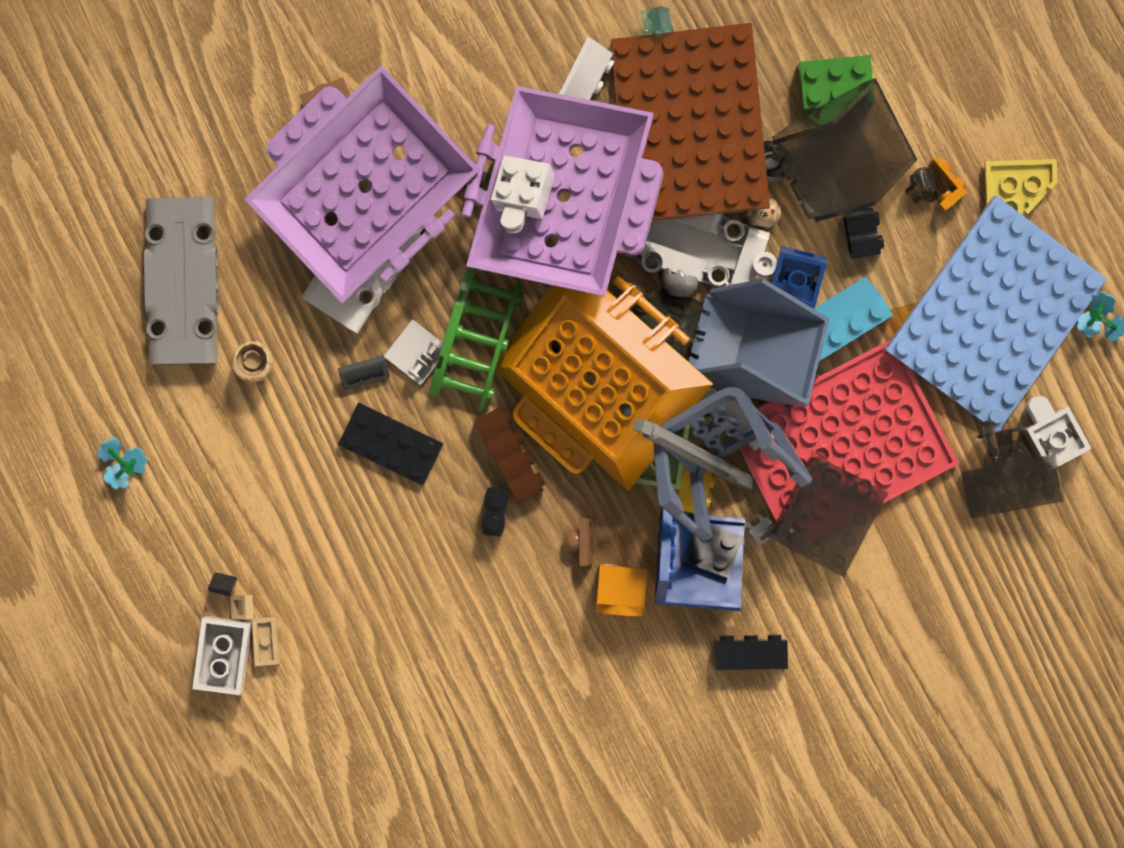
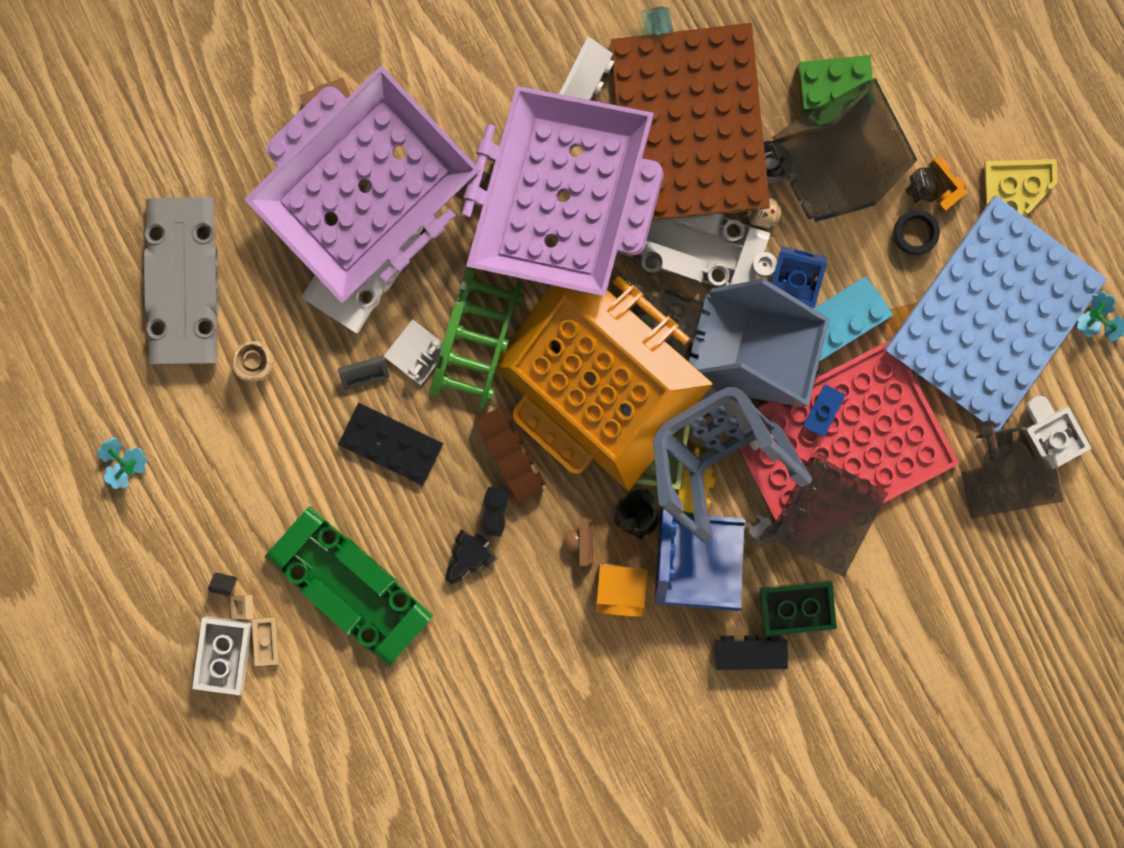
white brick [491,155,555,233] -> none
light grey piece [632,418,755,491] -> none
light grey hair [662,268,698,297] -> none
black plate [682,524,743,581] -> none
black brick [843,207,884,259] -> none
none -> green panel [265,506,434,667]
none -> black rock [445,529,498,585]
none -> pearl dark grey helmet [614,489,659,539]
none -> dark green brick [759,580,837,636]
none -> blue plate [803,384,846,437]
none -> black tyre [893,209,940,255]

